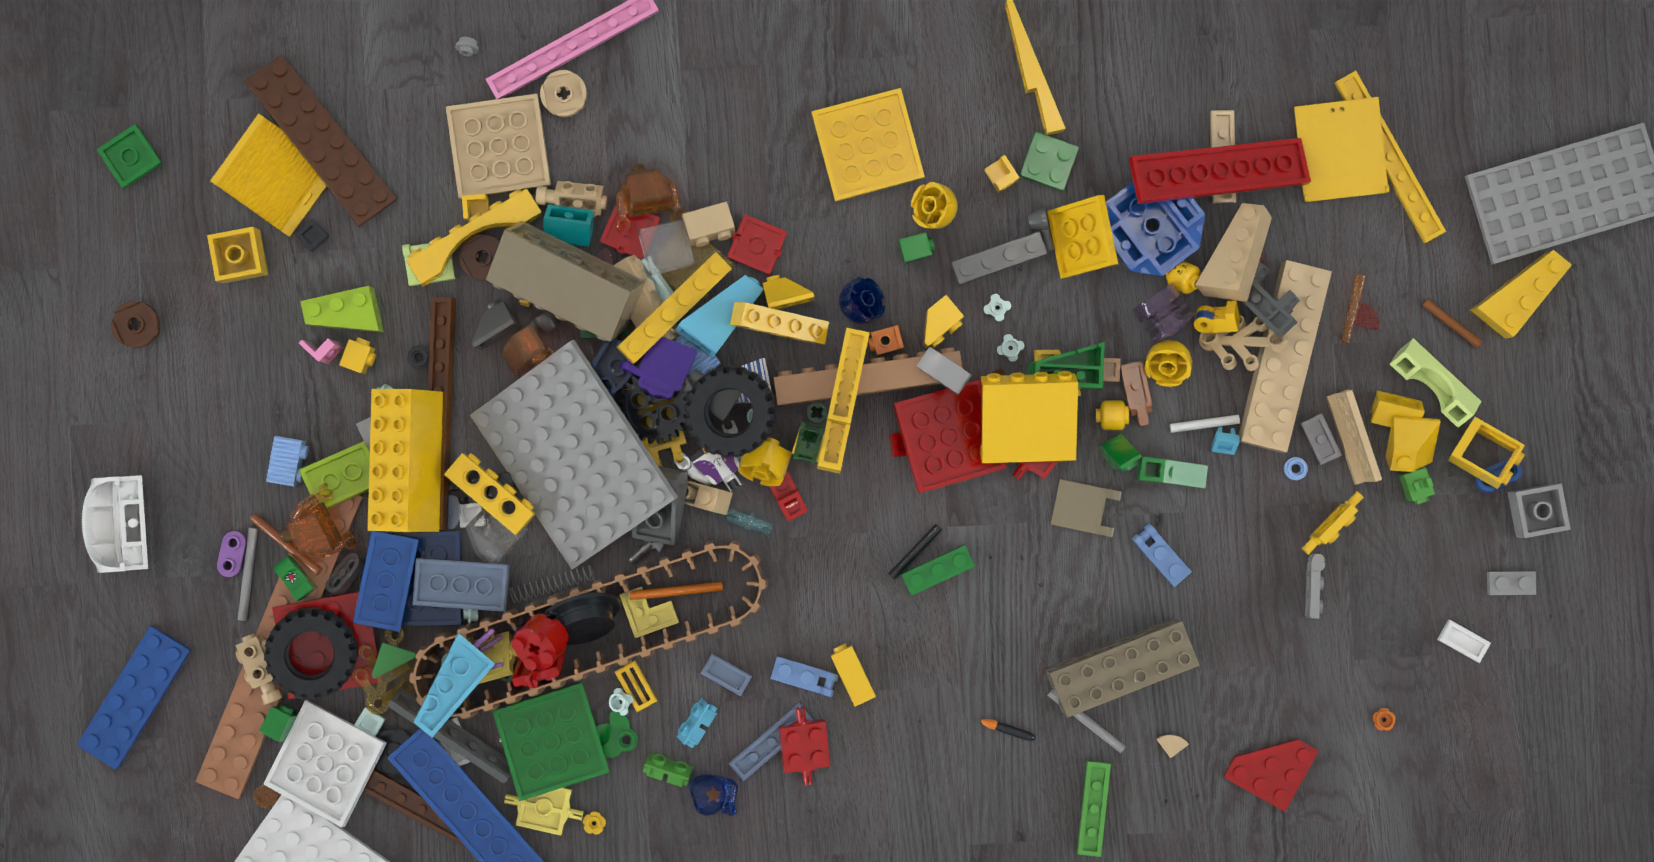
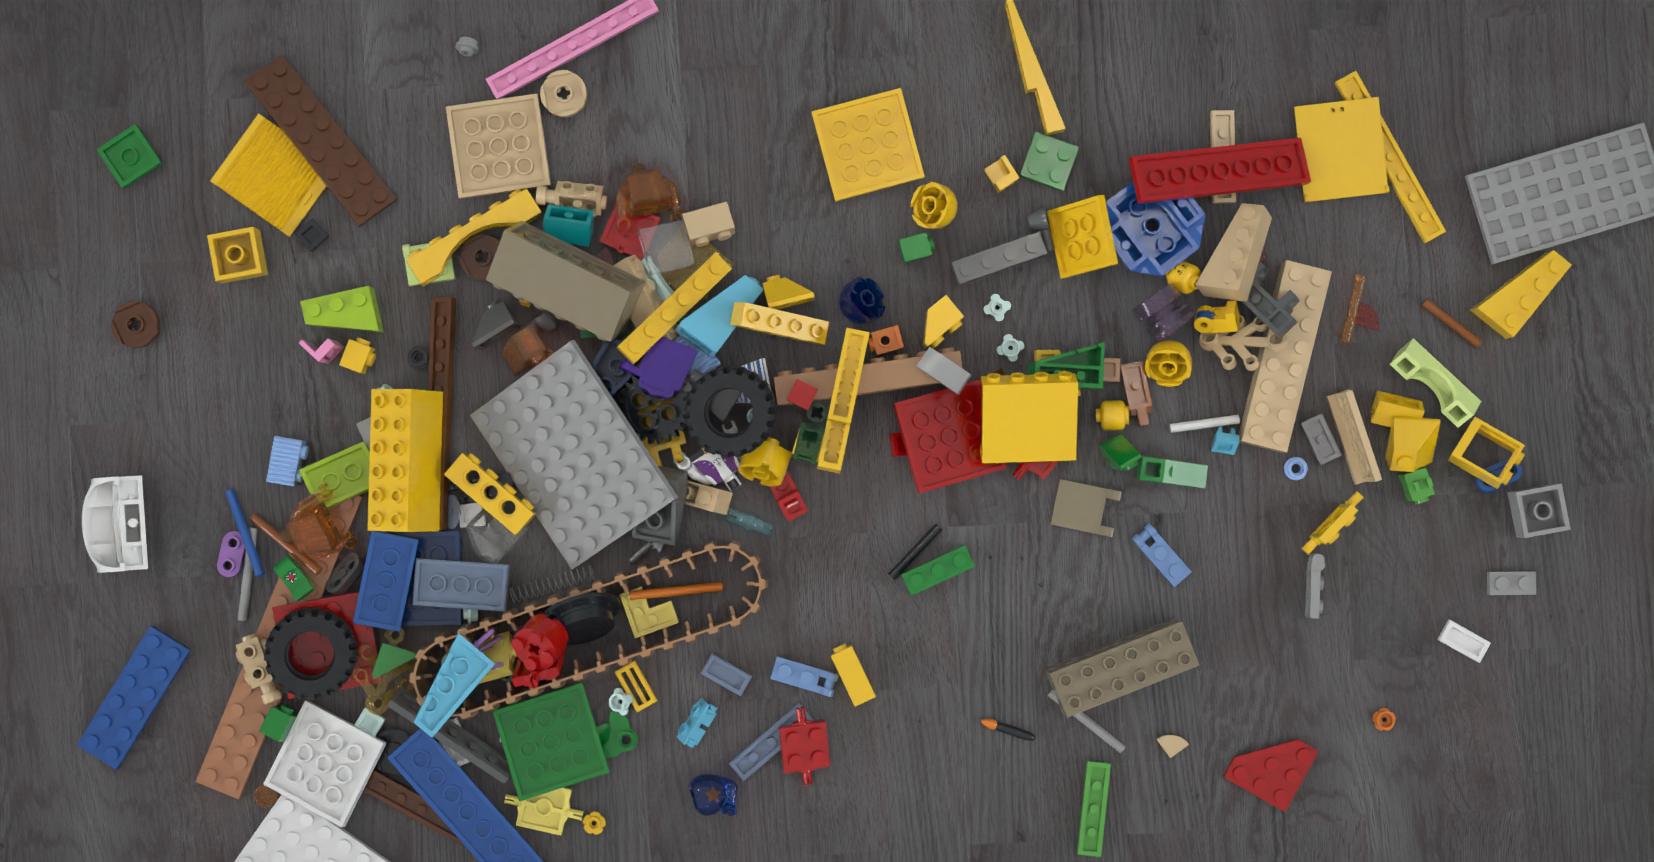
yellow panel [462,194,490,222] -> none
bright green hinge [643,752,693,787] -> none
red plate [727,214,788,275] -> none
none -> blue bar [225,489,265,577]
none -> red tile [787,379,818,410]

